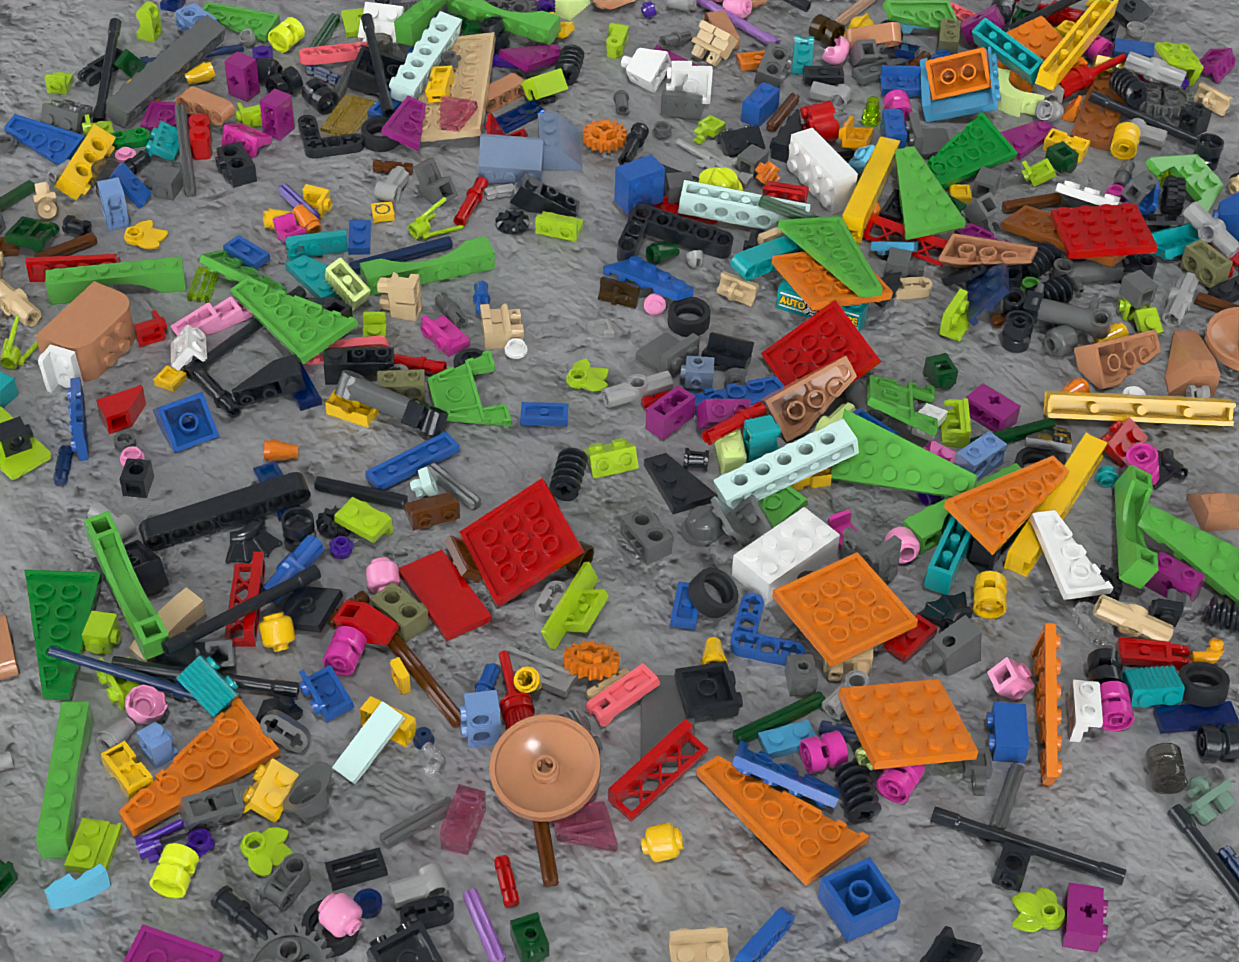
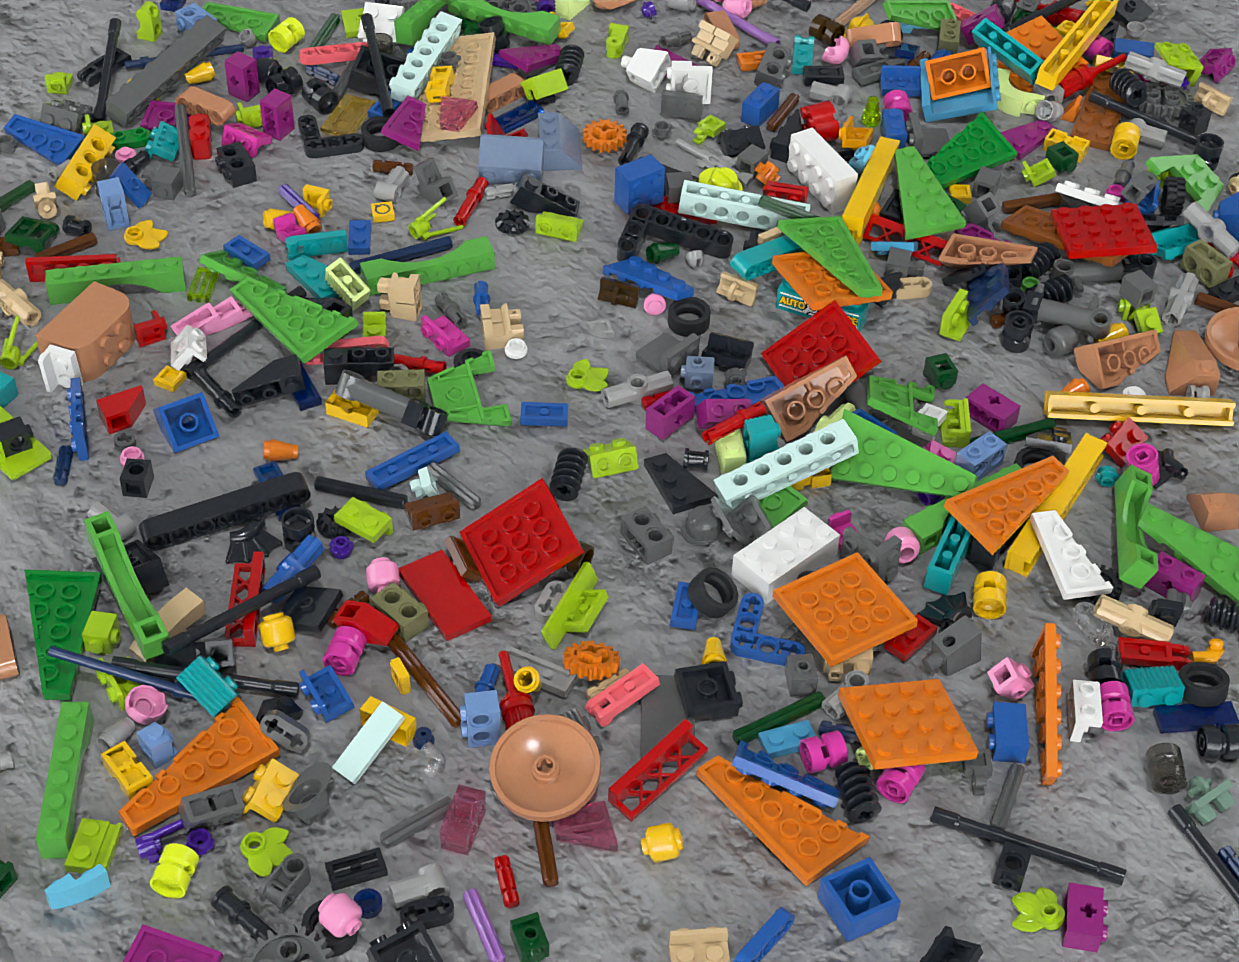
dark green bracket [114,49,146,78] -> none

